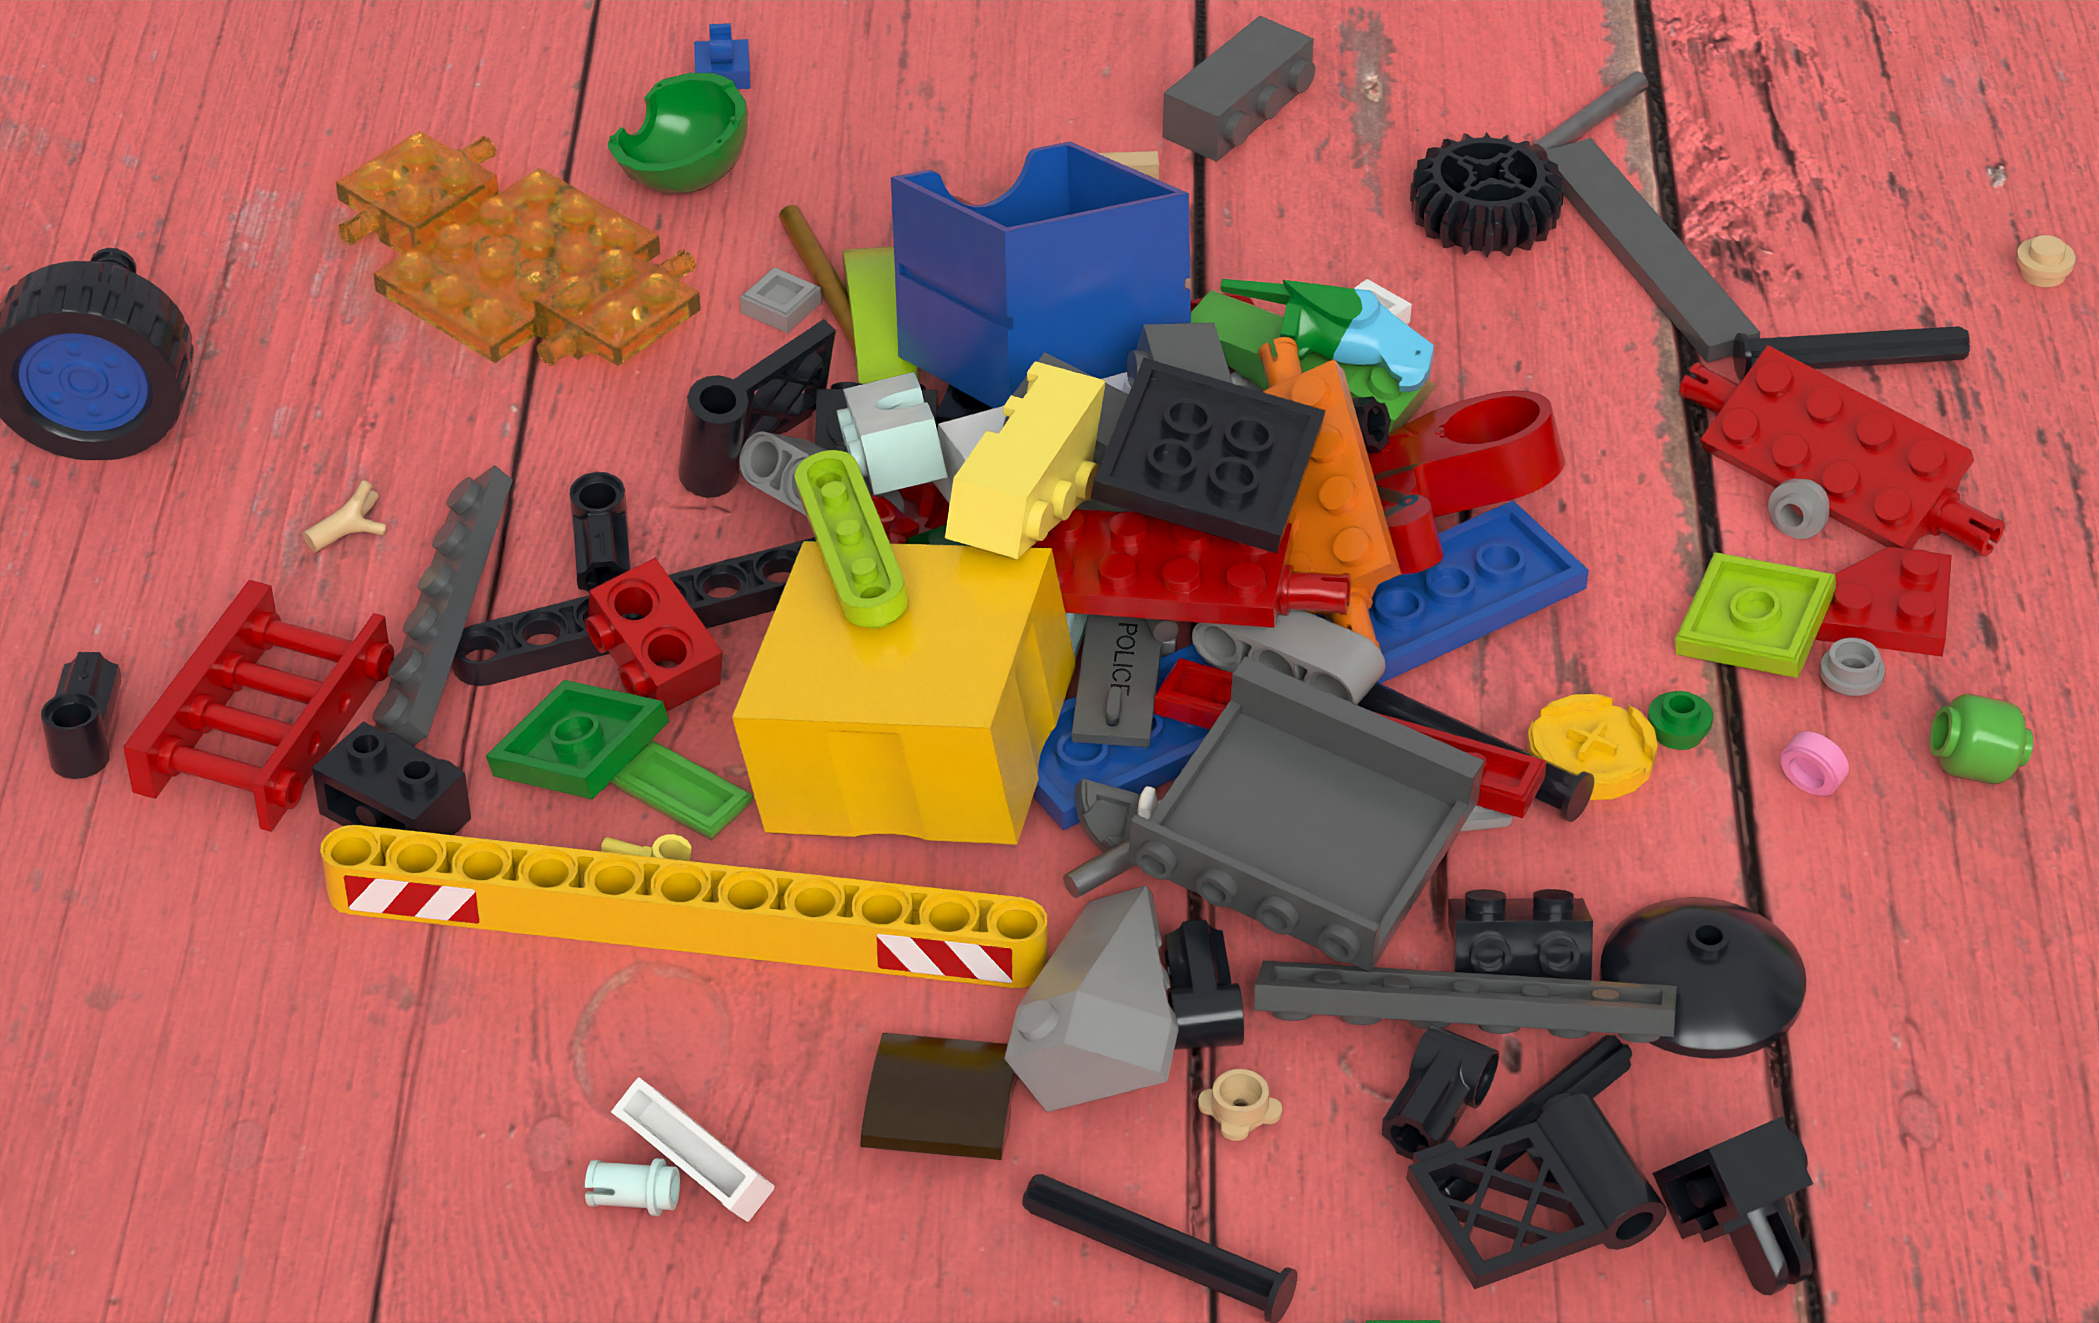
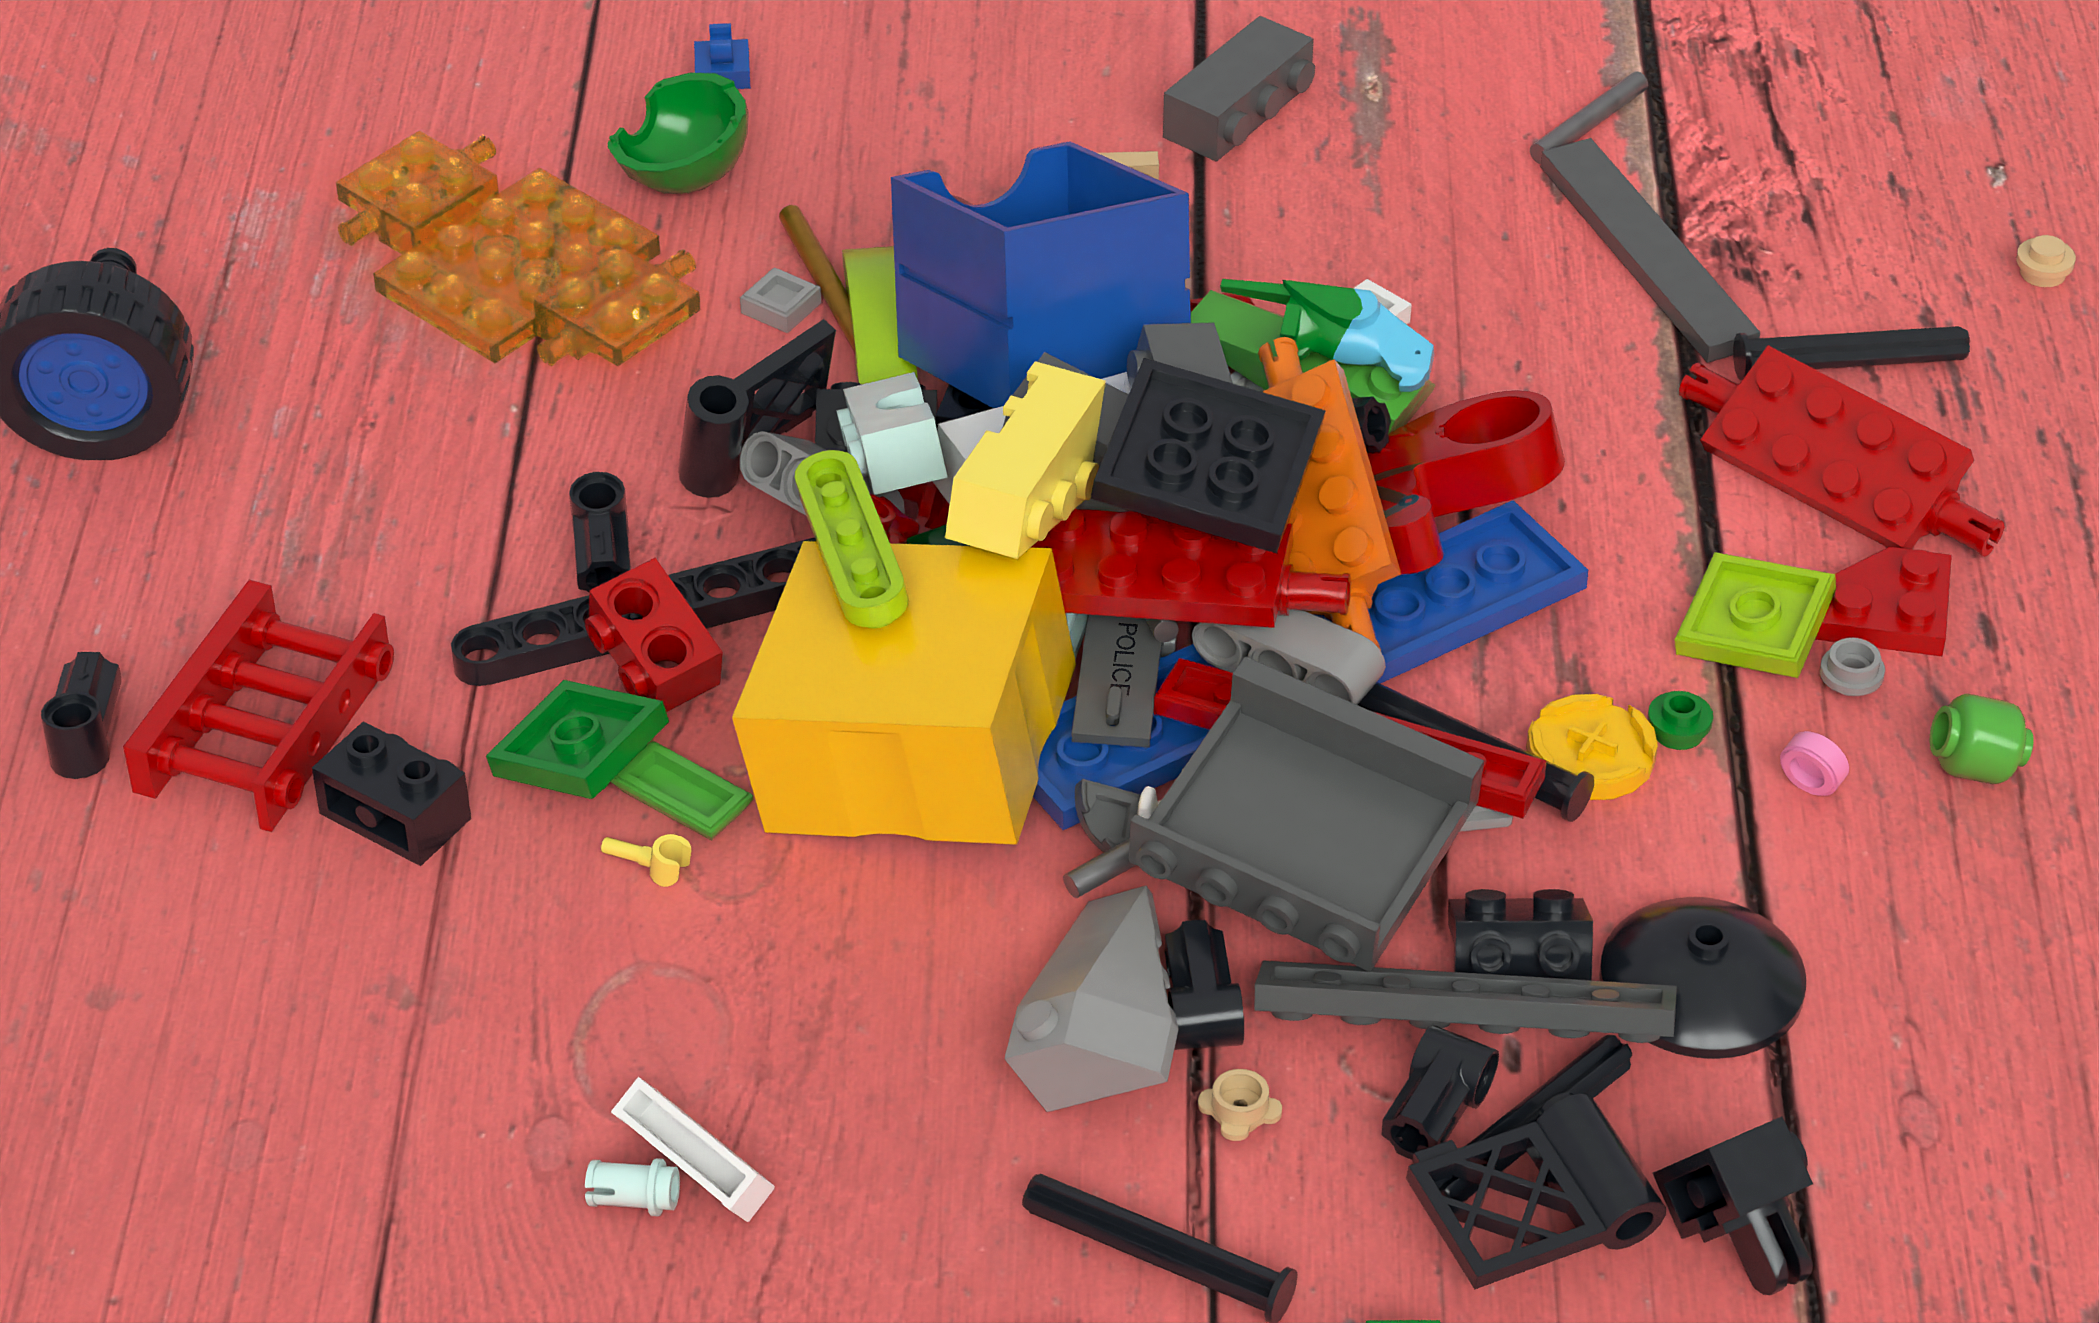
tan bar [302,480,386,553] -> none
yellow beam [320,825,1047,988] -> none
dark grey plate [372,465,513,746] -> none
dark brown slope [860,1033,1018,1160] -> none
black gear [1410,132,1564,257] -> none
light grey plate [1768,479,1829,539] -> none

